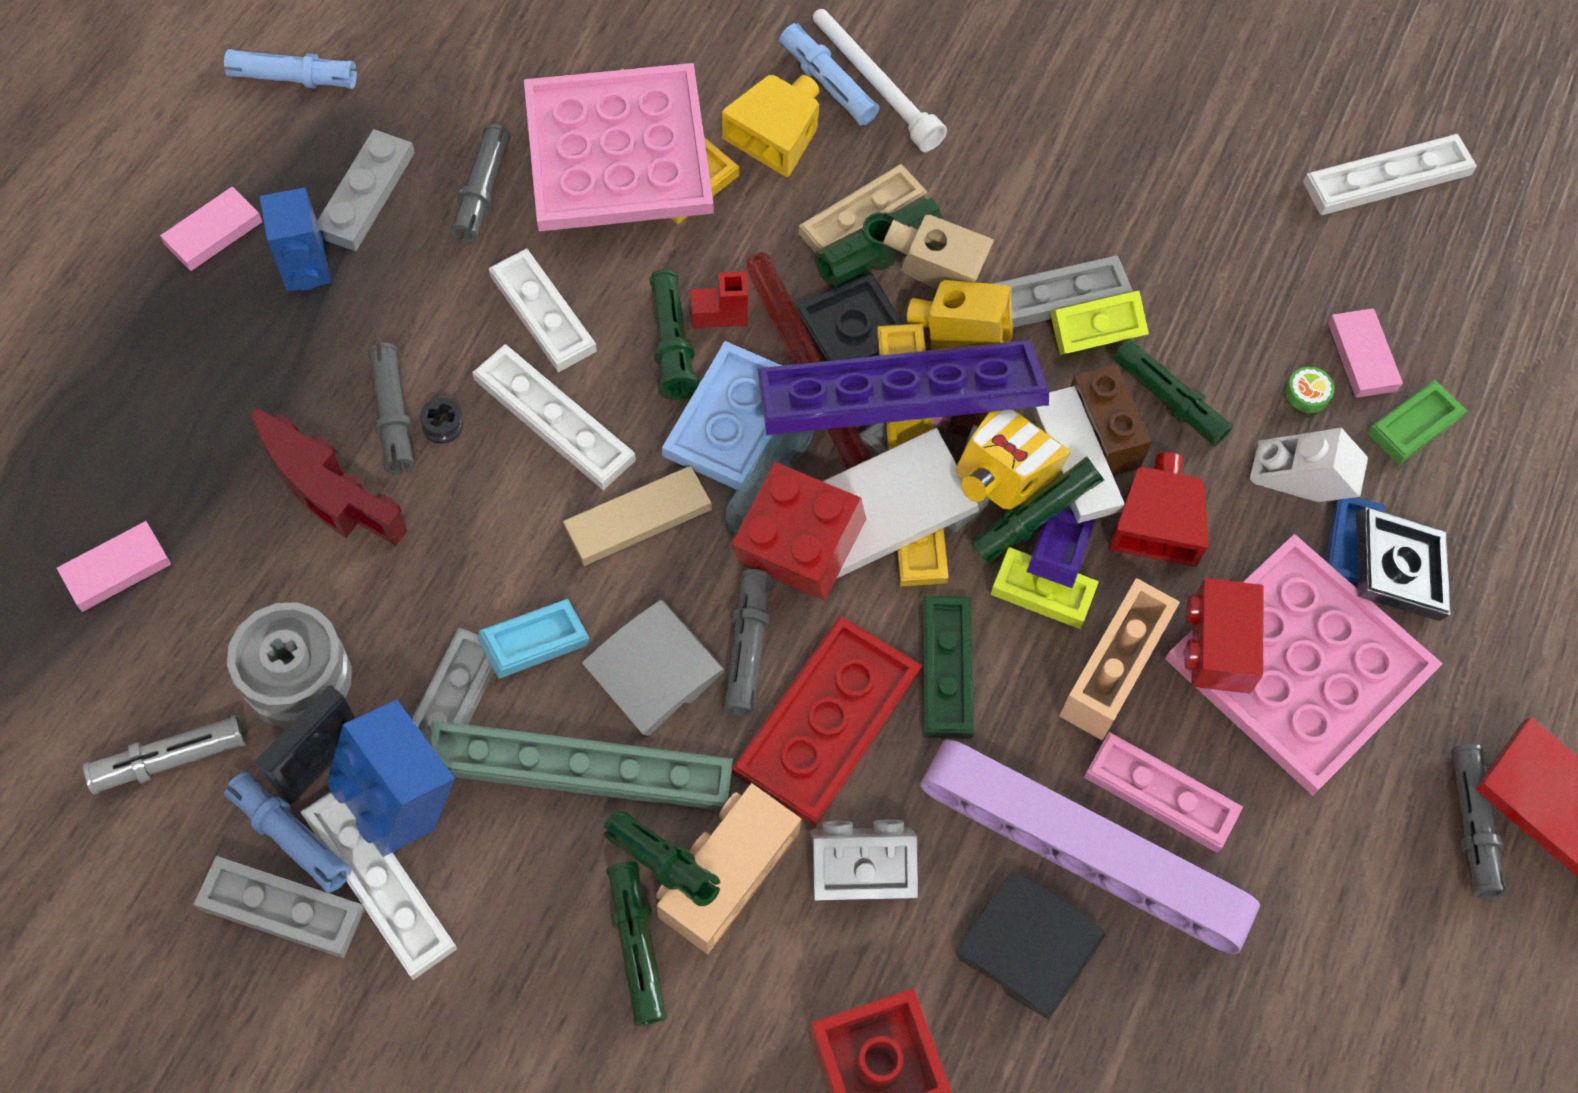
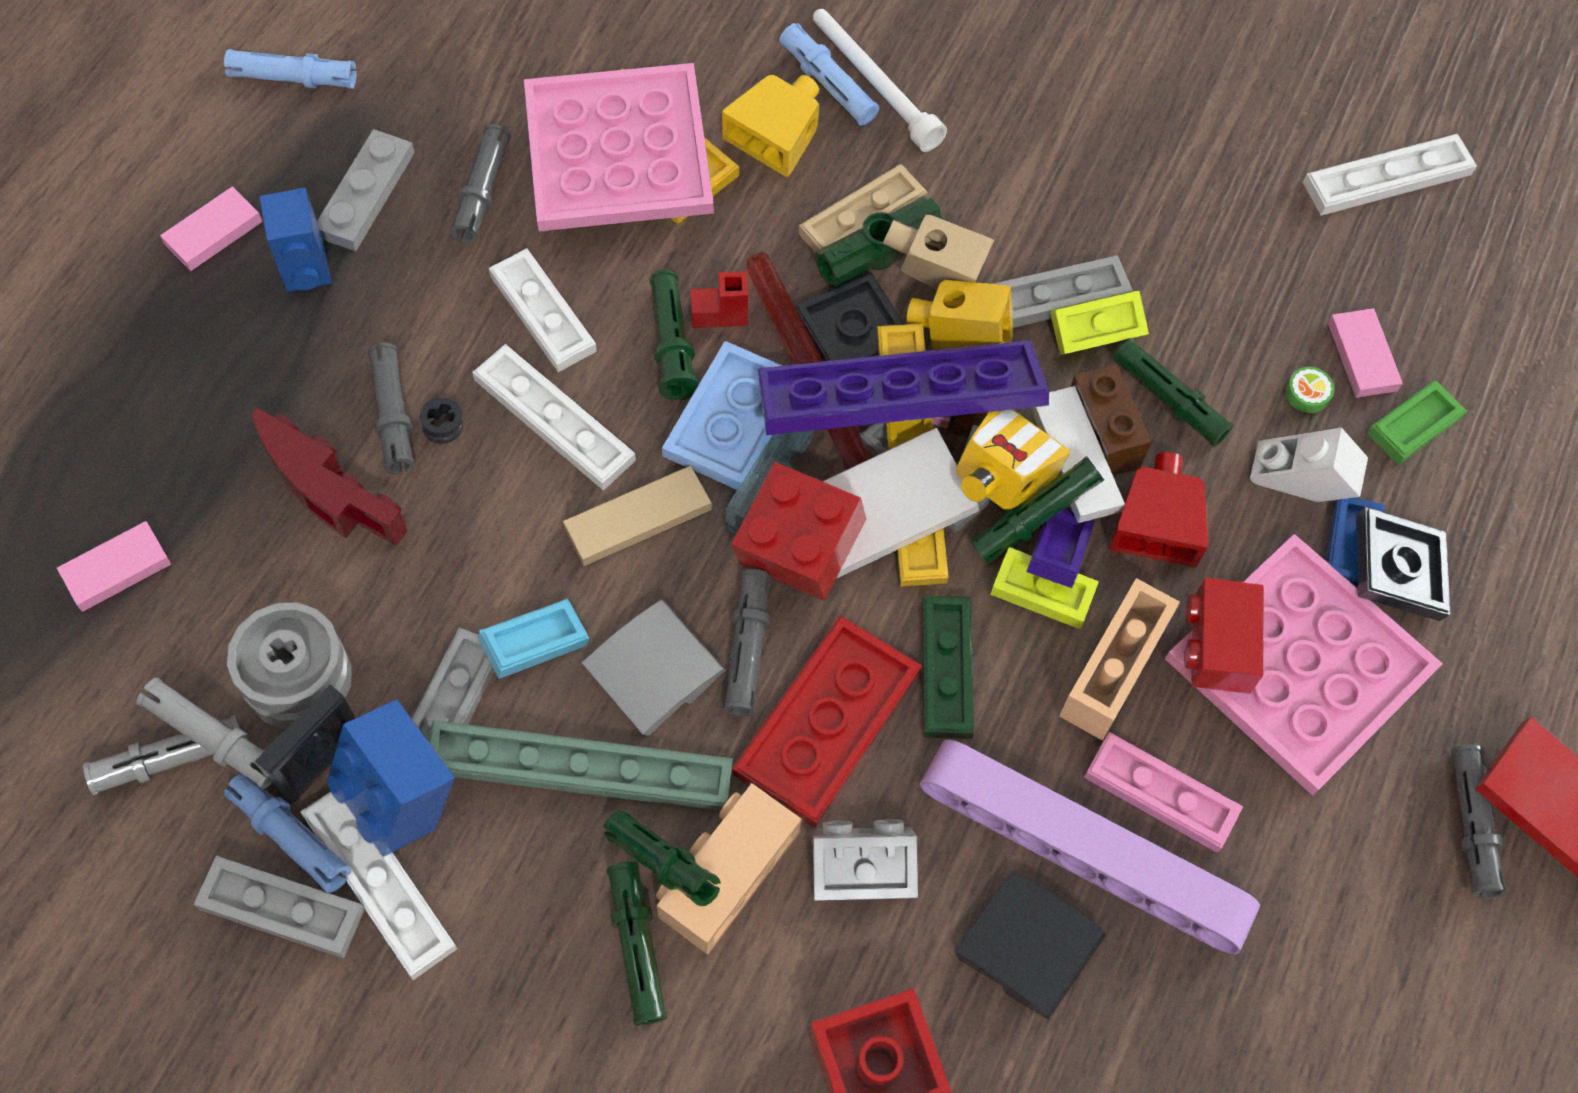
none -> light grey pin [136,677,271,789]

